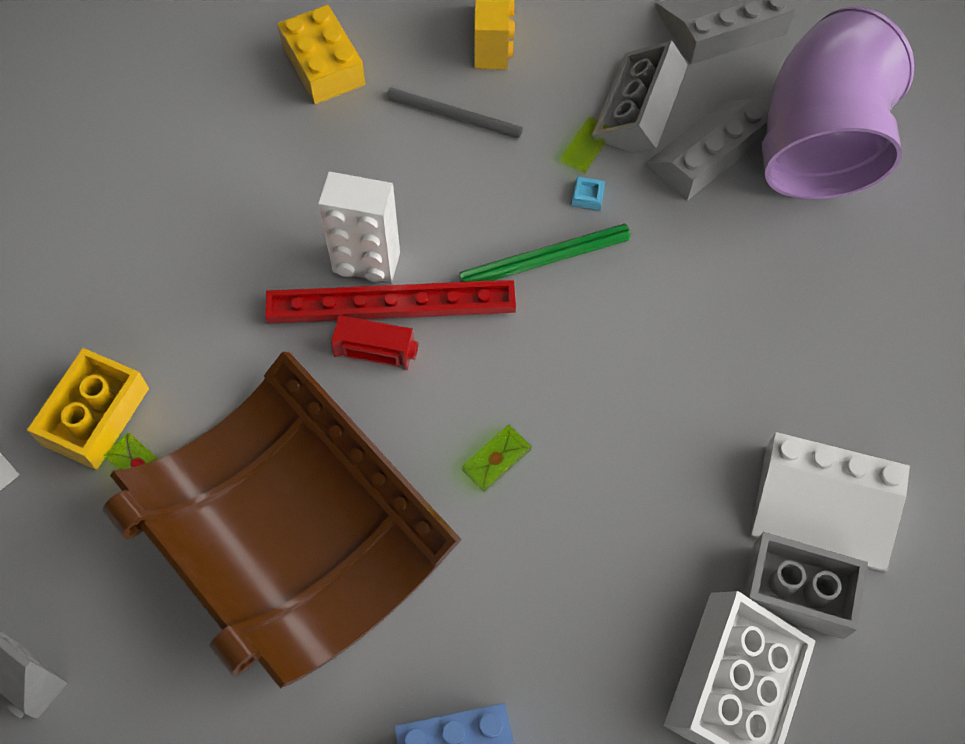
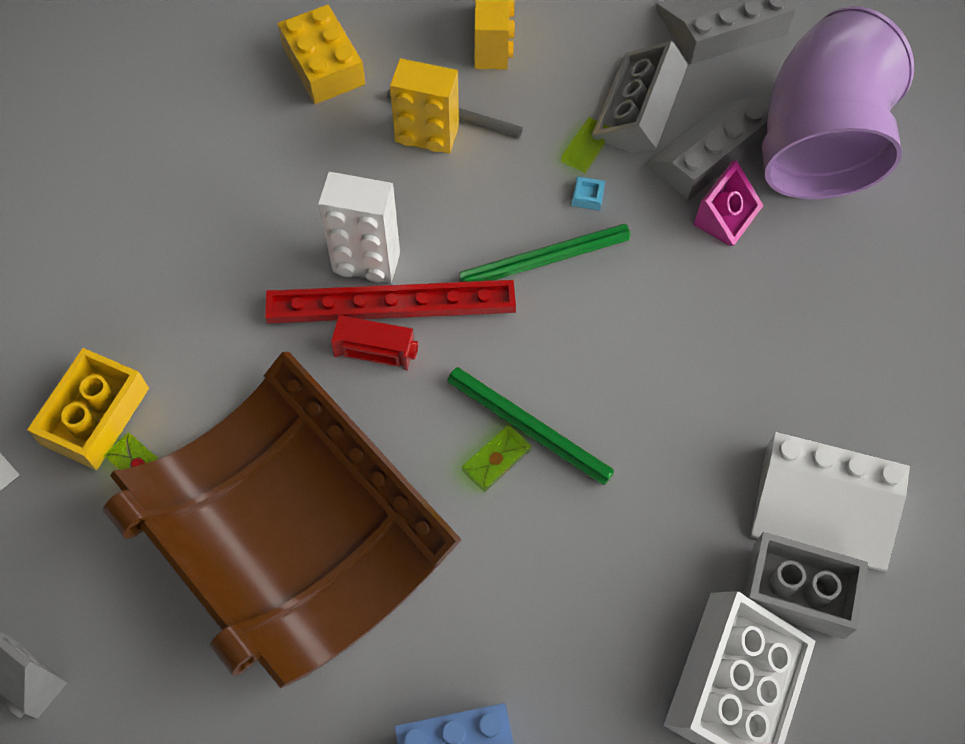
none -> yellow brick [390,58,459,154]
none -> green axle [447,367,614,485]
none -> dark pink slope [694,160,764,246]

